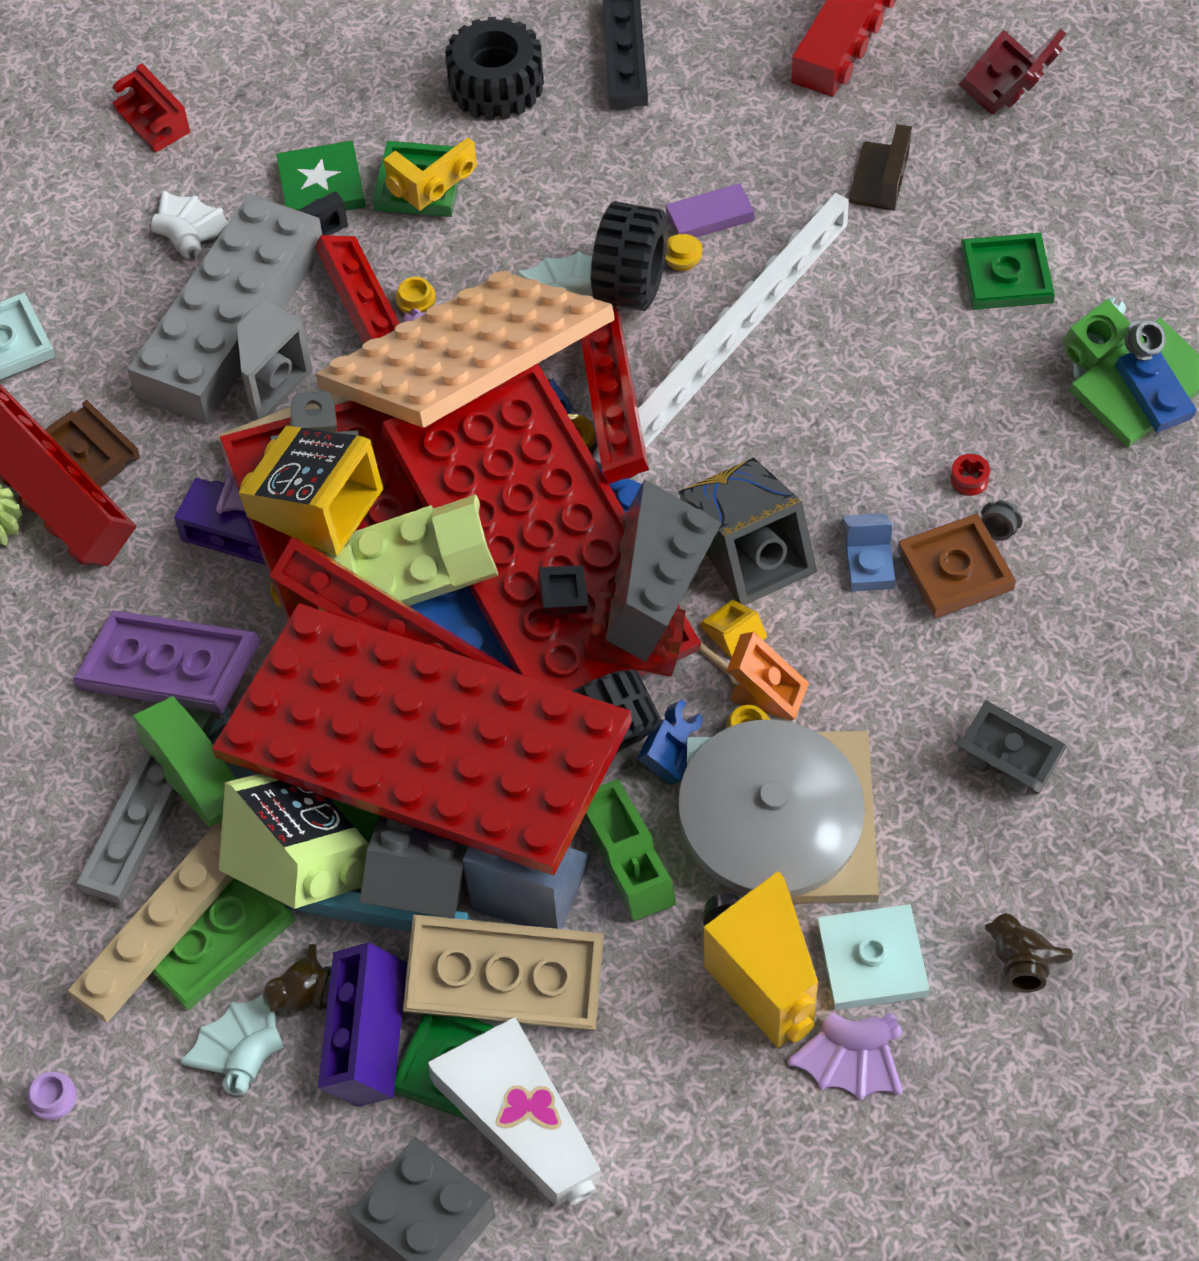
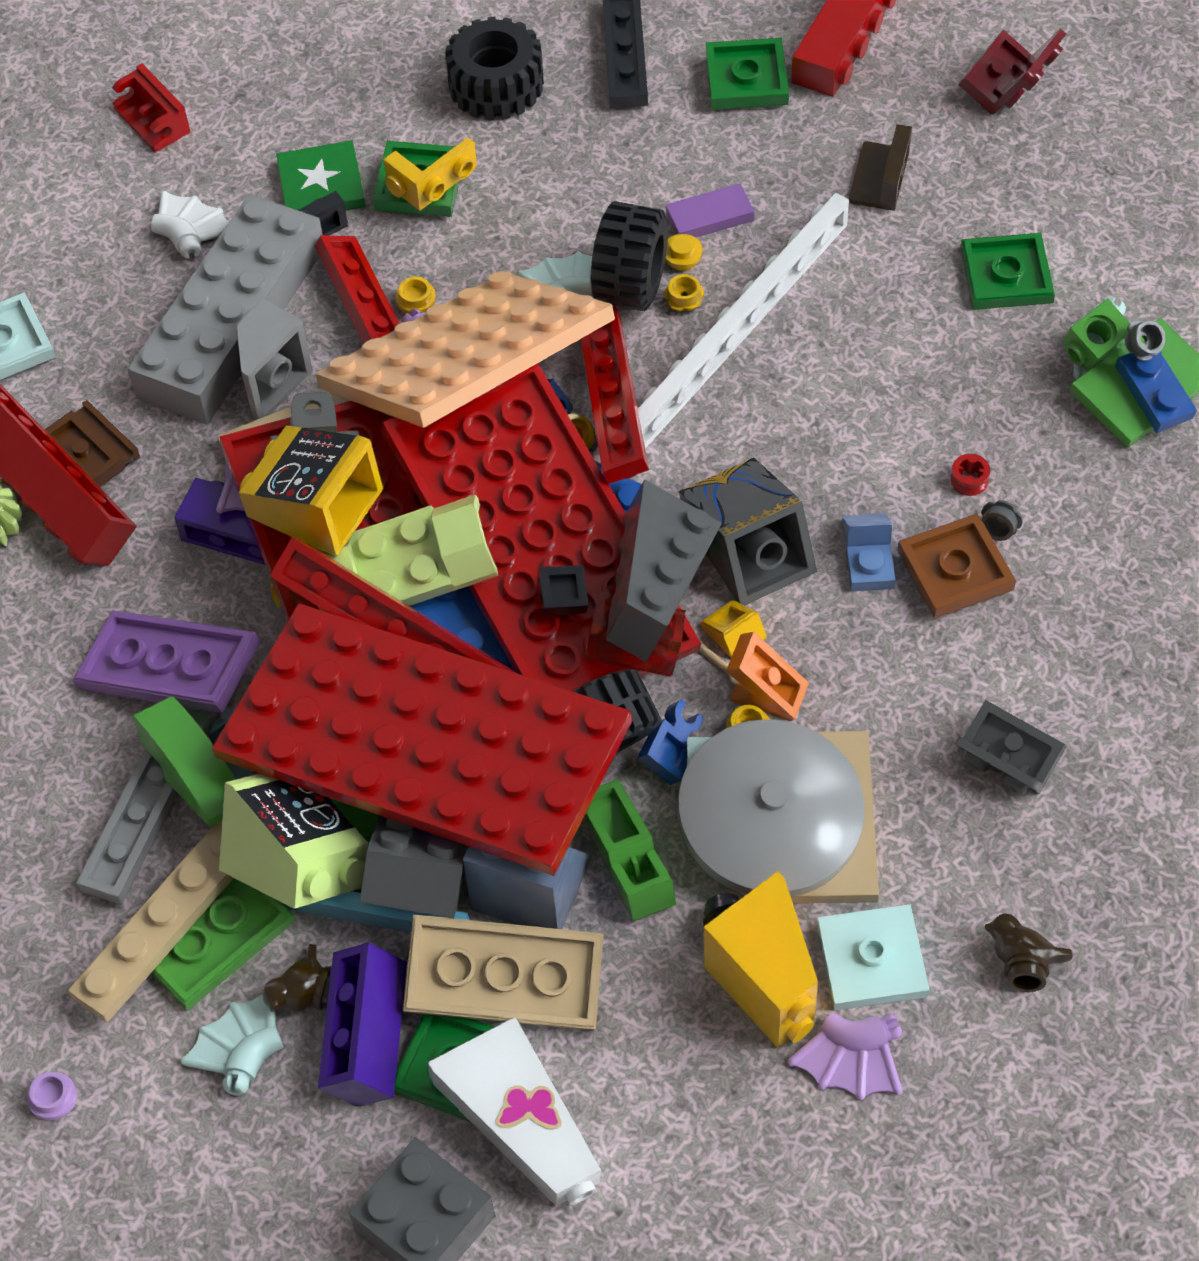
none -> yellow plate [664,274,704,311]
none -> green plate [705,37,789,110]

